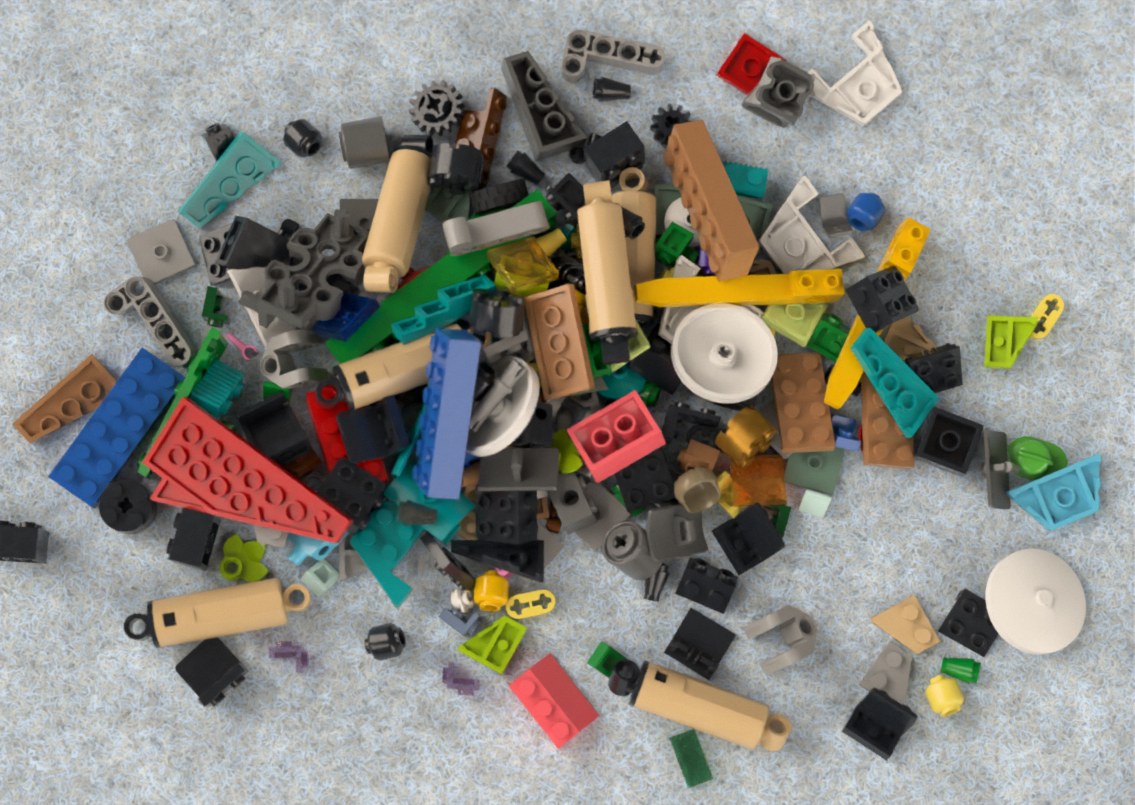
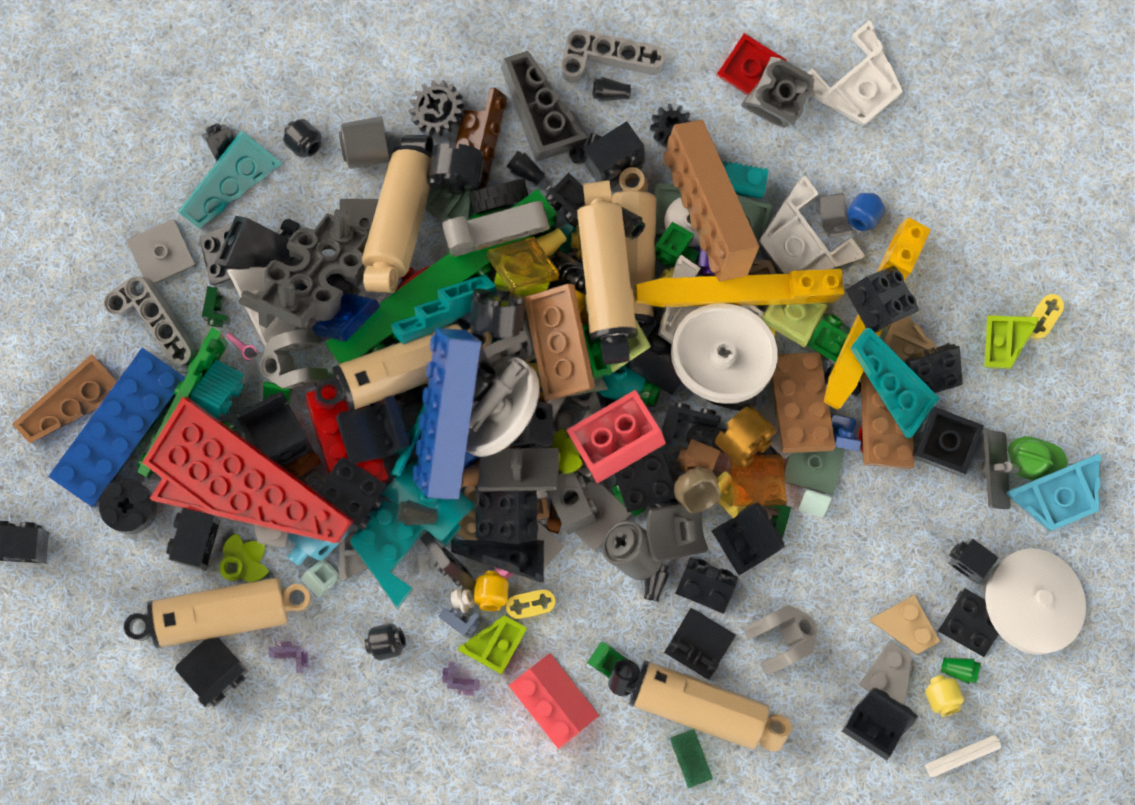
none -> white axle [925,735,1001,777]
none -> black brick [948,538,999,582]

